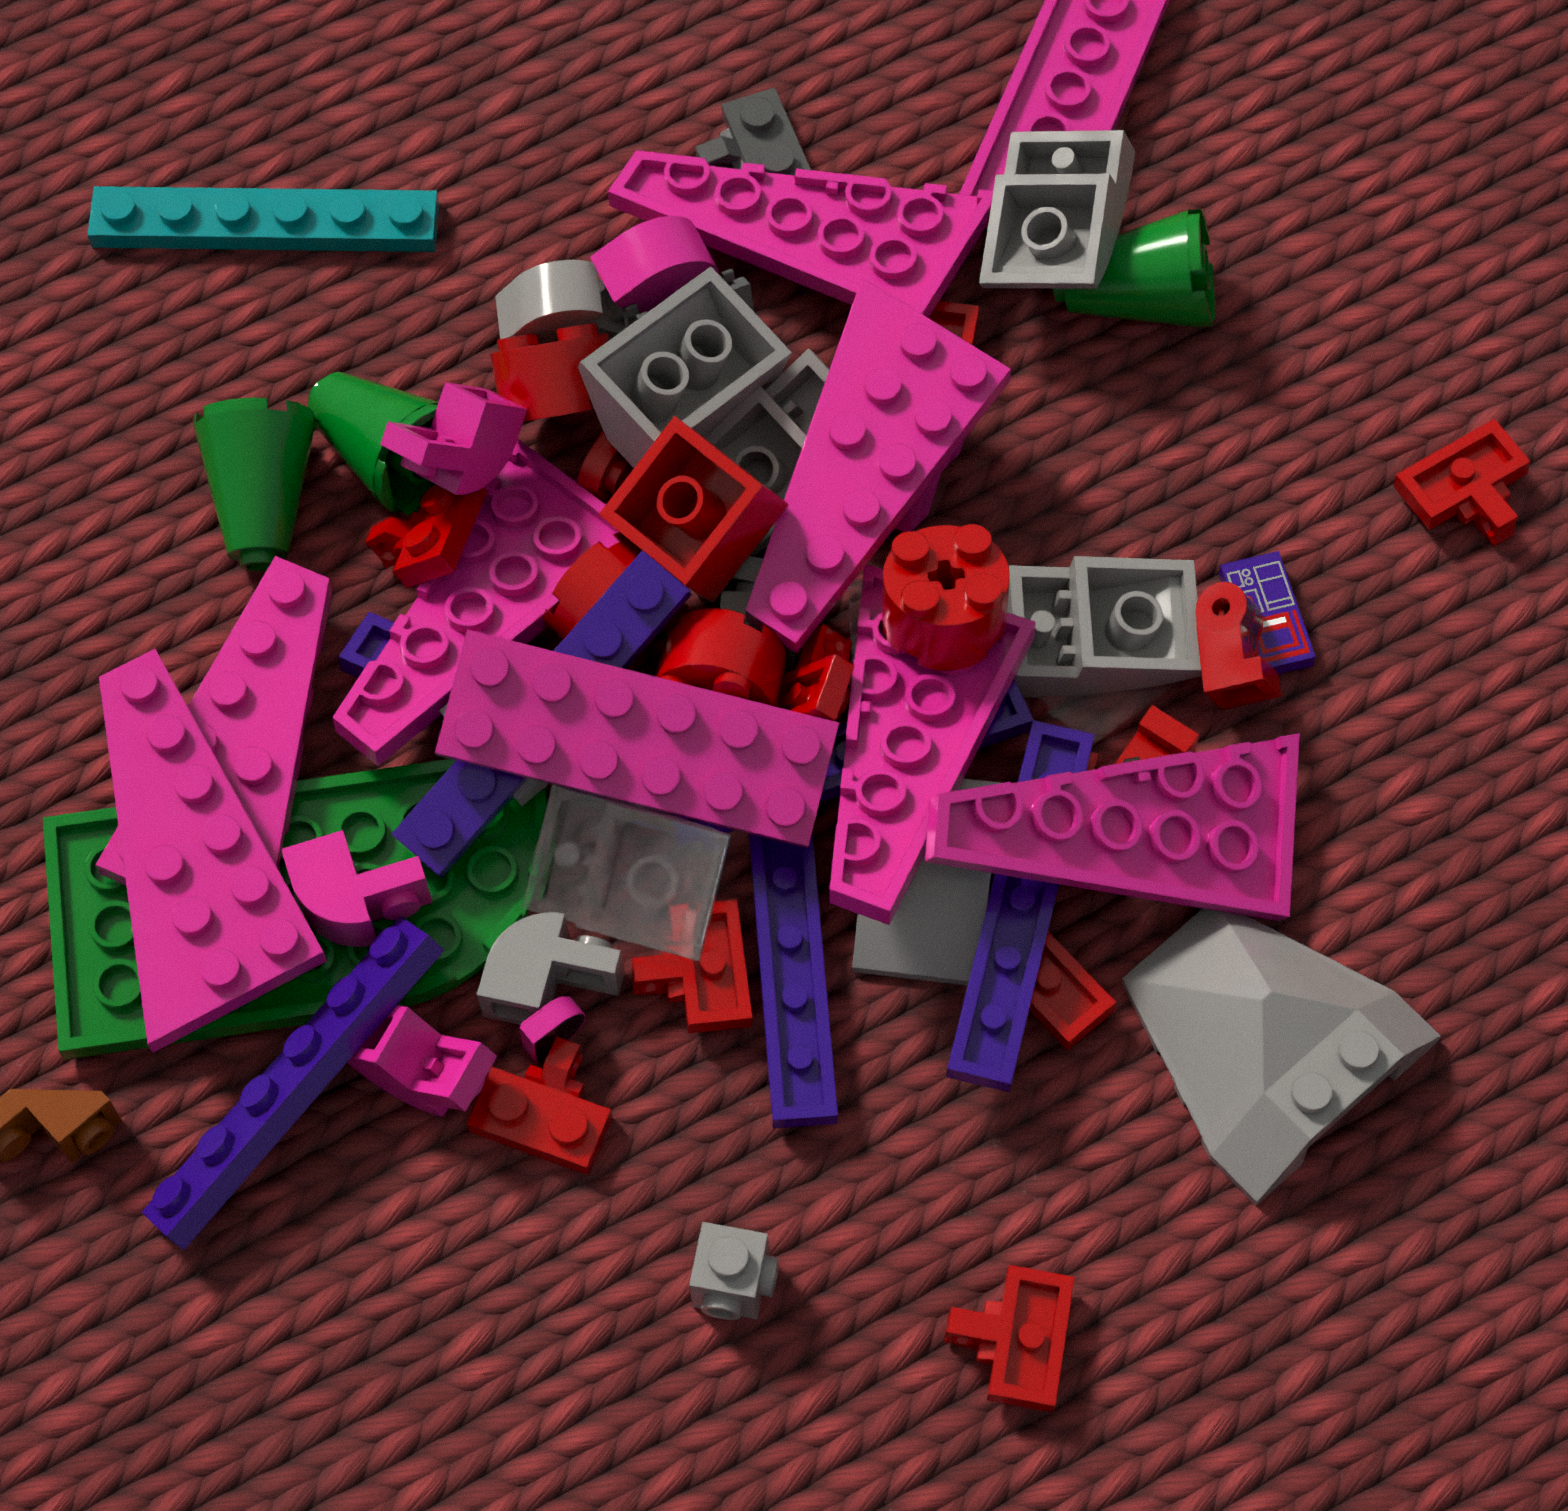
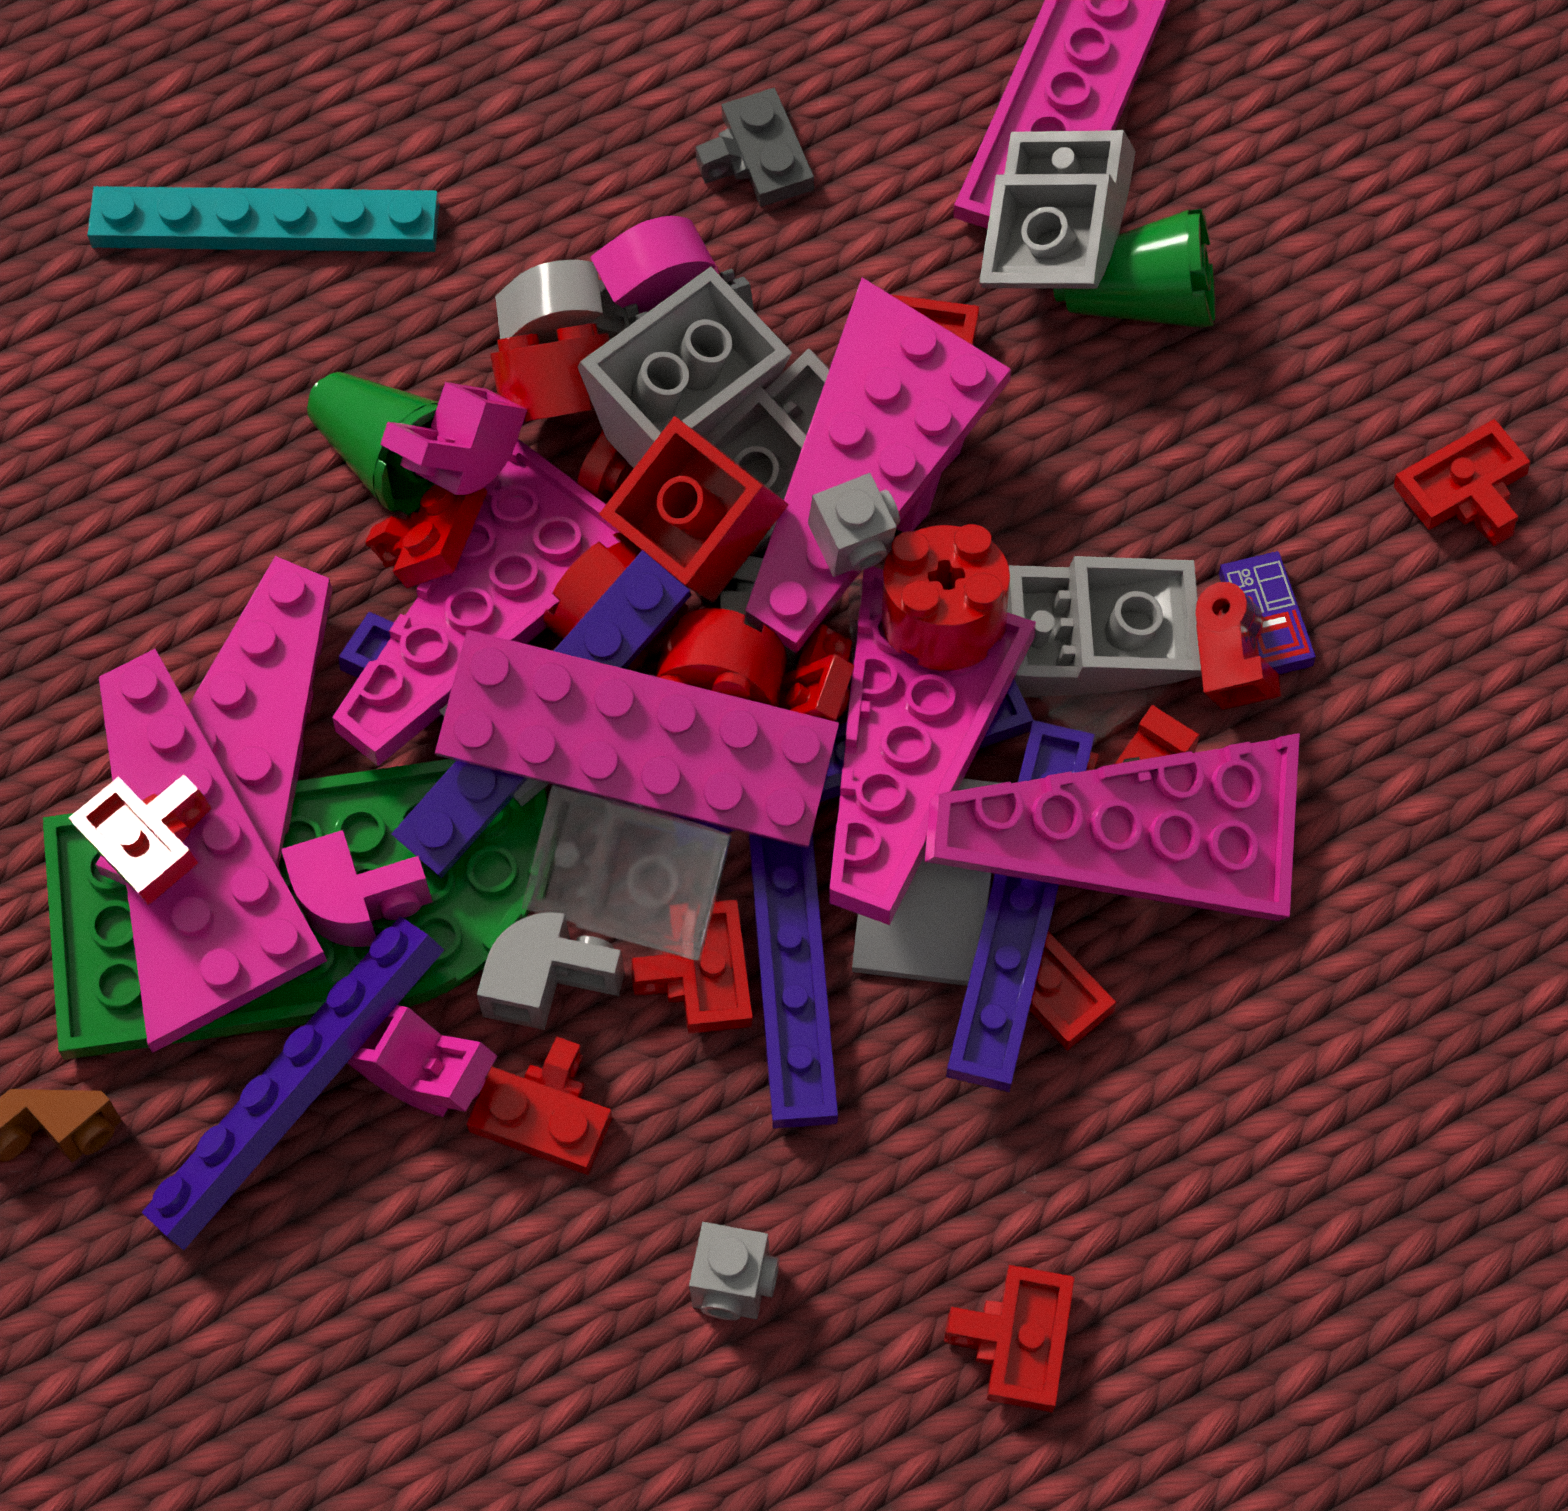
green cone [194,397,315,571] -> none
dark pink tile [519,996,586,1065] -> none
dark pink wing [608,150,993,318] -> none
light grey wedge [1121,909,1441,1206] -> none
none -> hinge [69,775,212,906]
none -> light grey brick [808,473,900,577]

